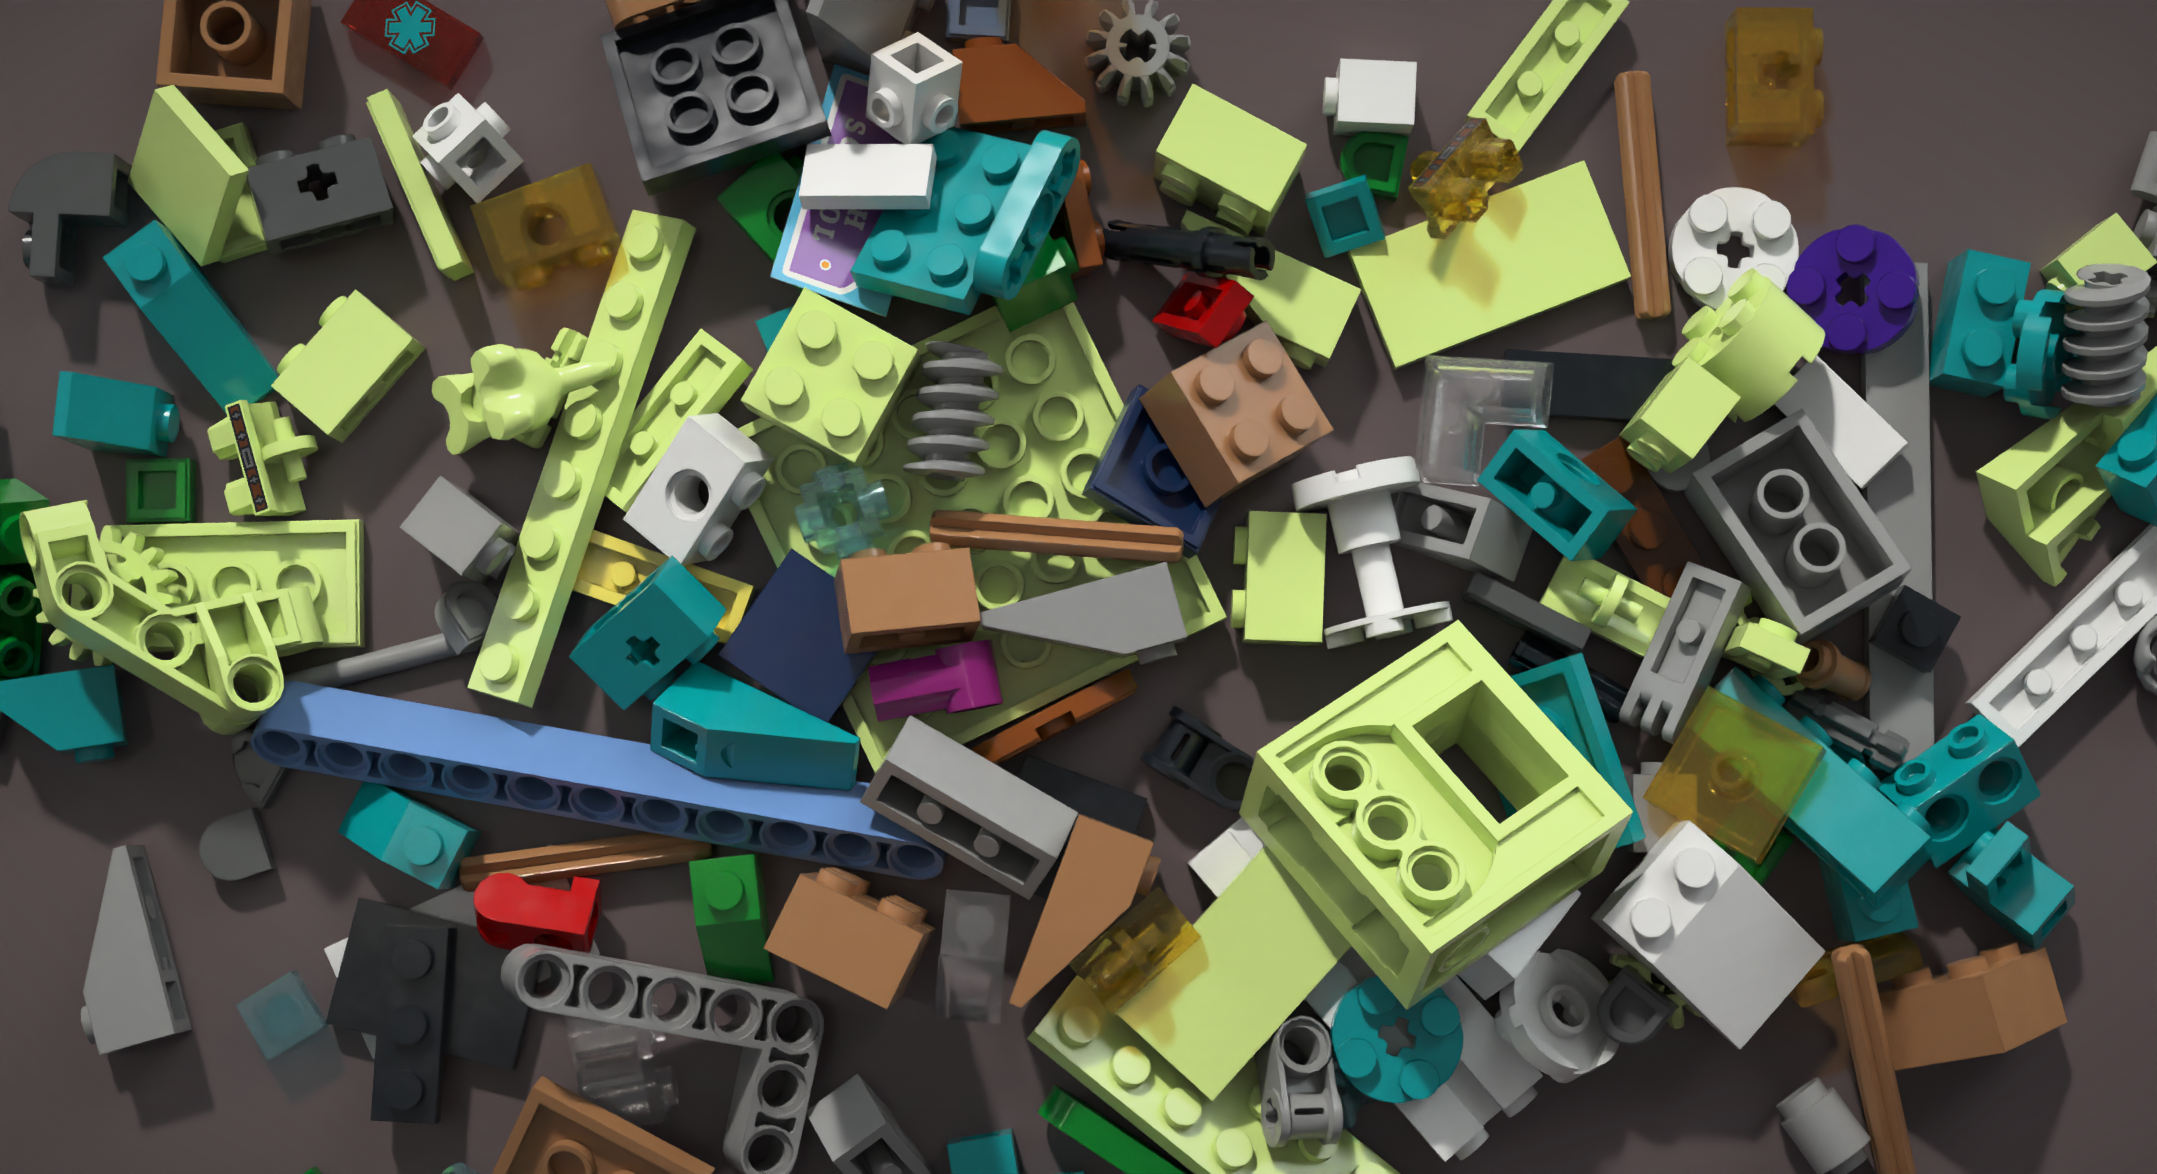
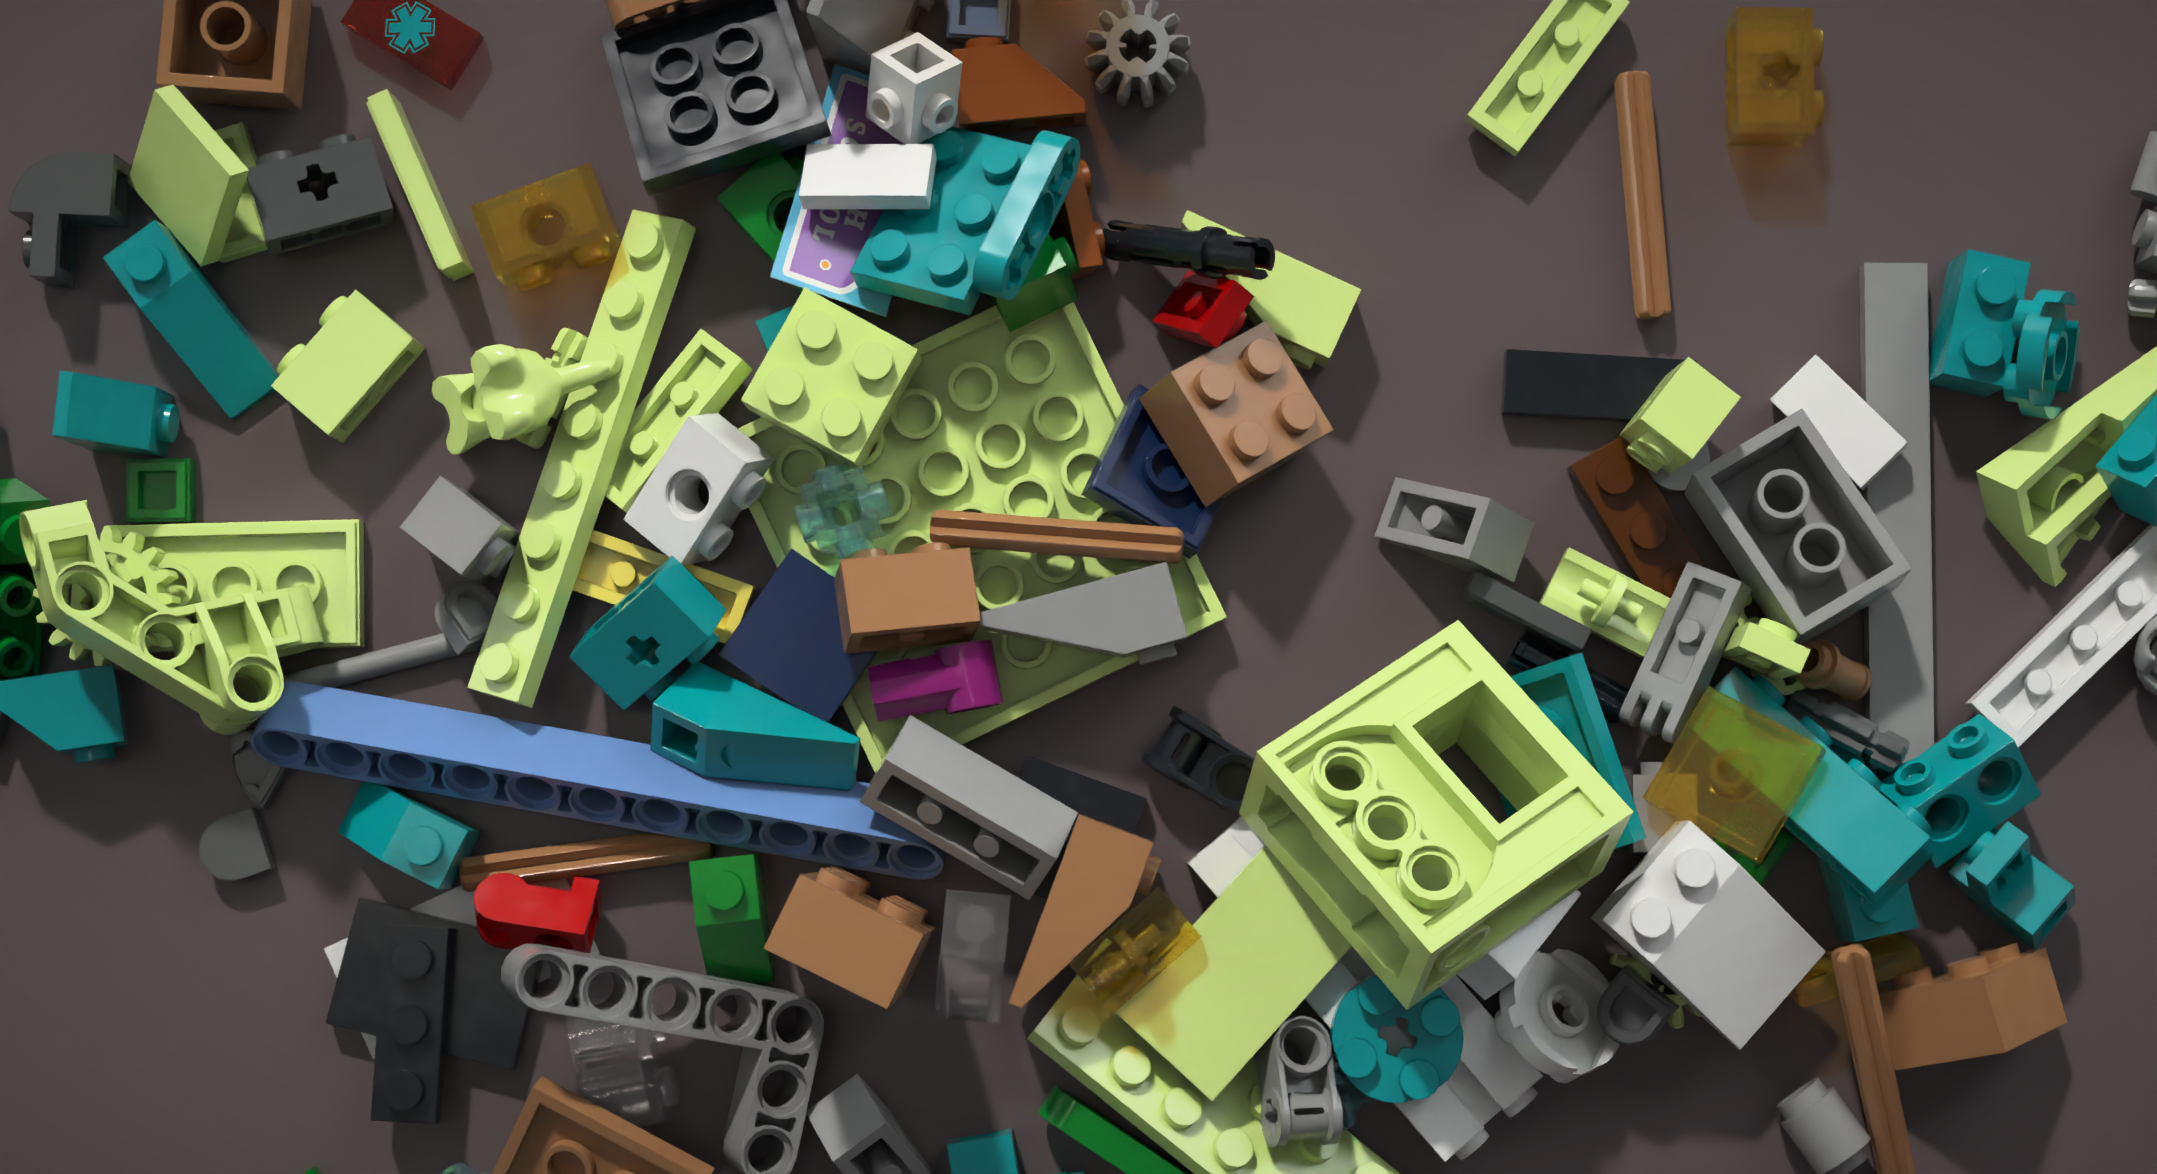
light grey slope [81,845,192,1055] -> none
yellowish green hips [207,400,318,516] -> none
clear light blue plate [235,970,329,1060] -> none
white brick [412,93,524,204] -> none
light grey piece [903,341,1004,481] -> none
dark orange tile [970,668,1138,765] -> none
yellowish green brick [1153,84,1307,236] -> none
yellowish green brick [1231,511,1327,646] -> none
white piece [1291,456,1453,649] -> none
teal plate [1305,174,1385,258] -> none
white brick [1323,58,1417,136] -> none
green tile [1339,131,1409,202] -> none
yellowish green tile [1348,160,1631,370] -> none
clear yellow hips [1408,117,1523,240] -> none
clear brick [1415,355,1554,487] -> none
teal brick [1477,429,1638,562] -> none
white plate [1668,187,1799,310] -> none
yellowish green brick [1672,268,1825,423] -> none
dark purple plate [1786,224,1920,355] -> none
black plate [1868,585,1961,674] -> none
yellowish green brick [2040,212,2157,312] -> none
light grey piece [2061,263,2151,407] -> none

